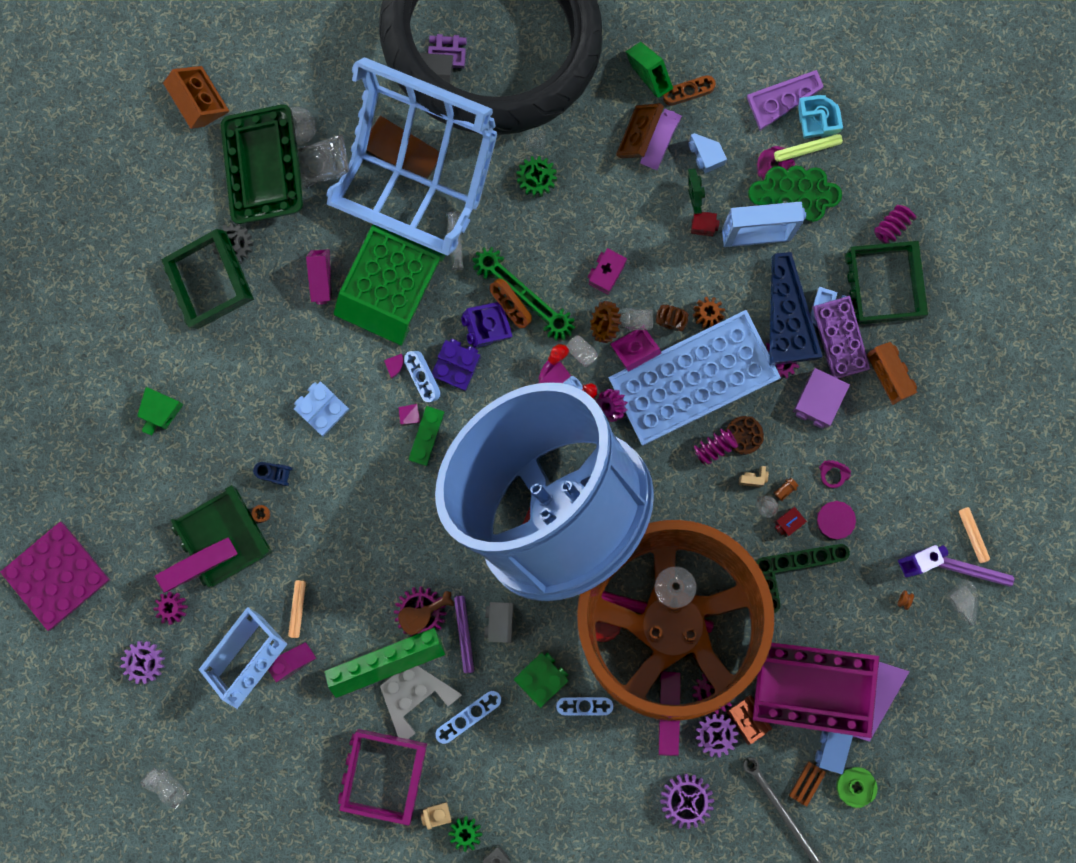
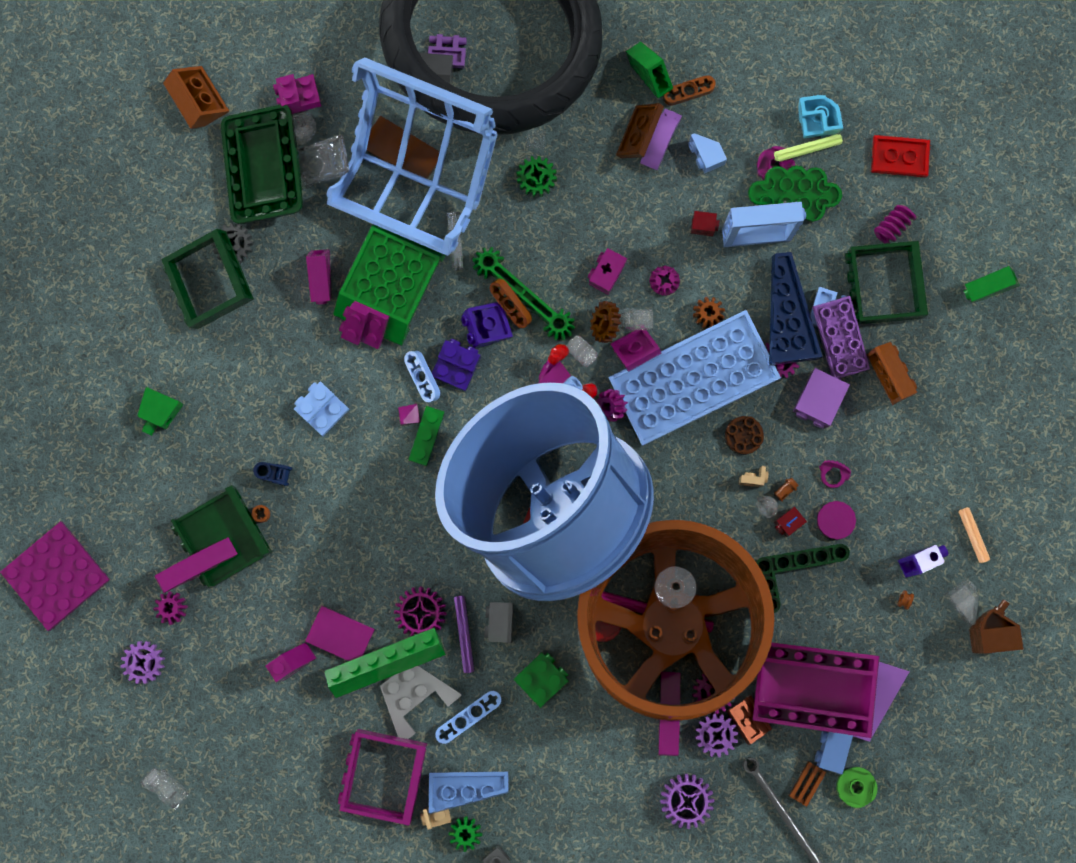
light blue window [198,607,287,709] -> none
light nougat axle [288,580,306,638] -> none
magenta tile [384,353,404,379] -> none
reddish brown piece [398,591,454,635] -> none
light blue beam [556,697,613,716] -> none
reddish brown gear [655,305,689,331] -> none
dark green plate [688,168,705,214] -> none
magenta piece [694,429,738,465] -> none
medium lavender wing [747,70,824,131] -> none
medium lavender axle [938,557,1014,587] -> none
none -> magenta plate [273,74,321,114]
none -> magenta tile [305,606,375,661]
none -> magenta plate [339,301,389,349]
none -> medium blue wing [429,772,509,814]
none -> magenta gear [650,265,680,296]
none -> red tile [871,135,930,178]
none -> green slope [964,266,1020,303]
none -> reddish brown piece [969,599,1023,654]

